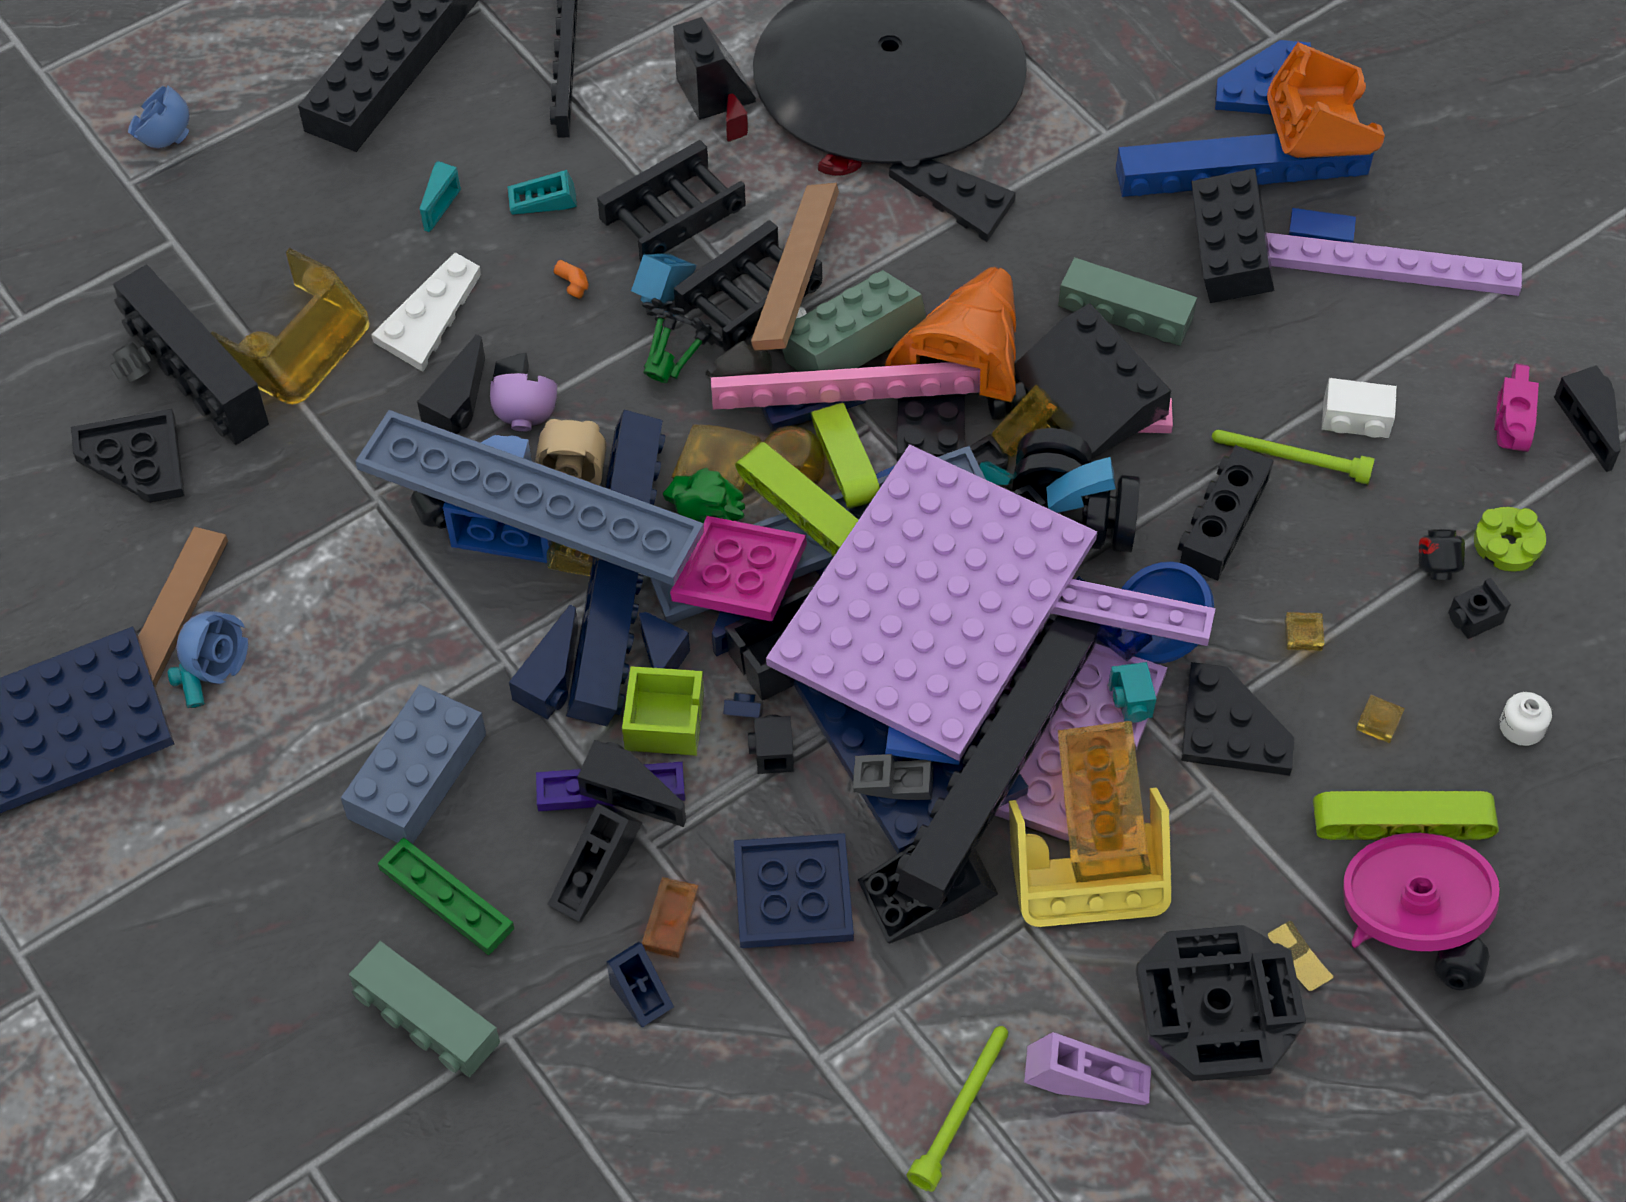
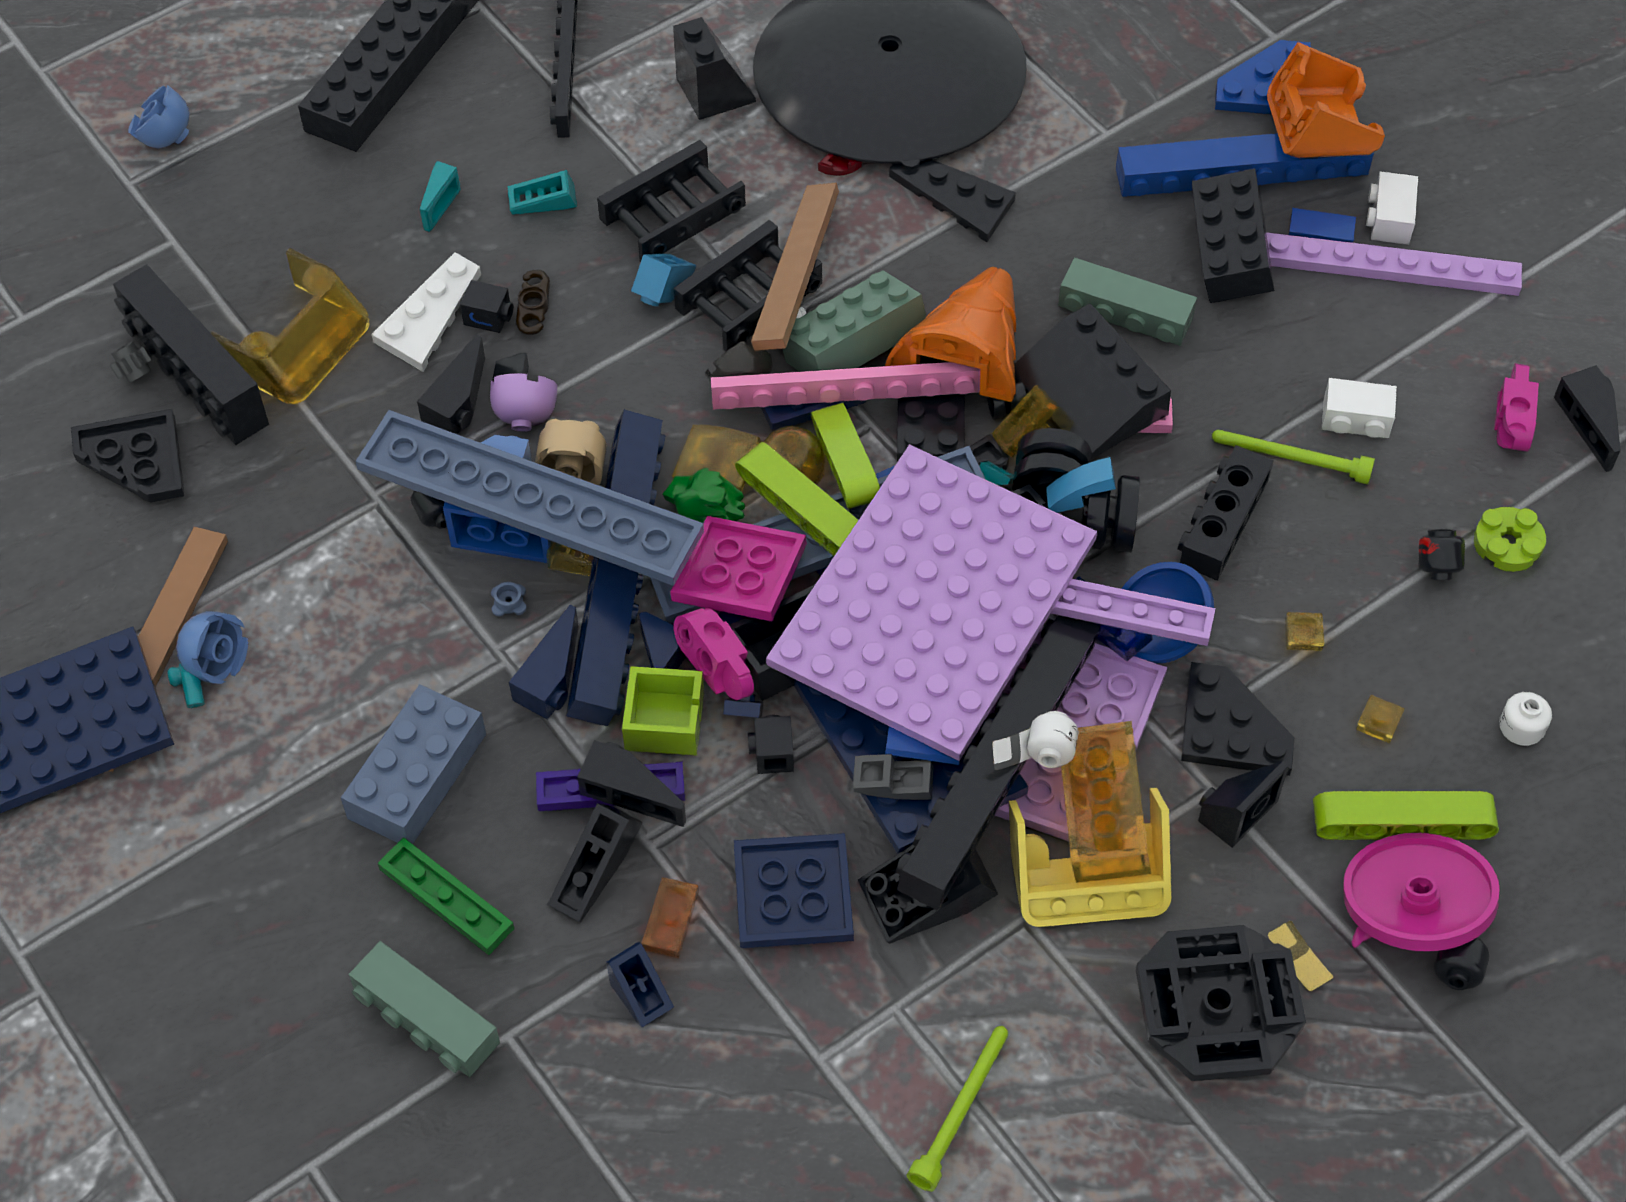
orange arm [554,260,589,299] -> none
plant [642,298,723,383] -> none
dark red slope [726,93,748,142] -> none
lavender slope [1024,1032,1151,1105] -> none
teal brick [1108,662,1156,723] -> none
black brick [1448,578,1511,639] -> none
none -> black brick [460,280,514,333]
none -> sand blue plate [491,582,527,617]
none -> dark brown piece [516,270,550,335]
none -> dark pink piece [673,608,754,700]
none -> white sticker [992,728,1031,770]
none -> white head [1027,711,1079,768]
none -> black slope [1198,760,1289,848]
none -> white brick [1366,171,1418,245]

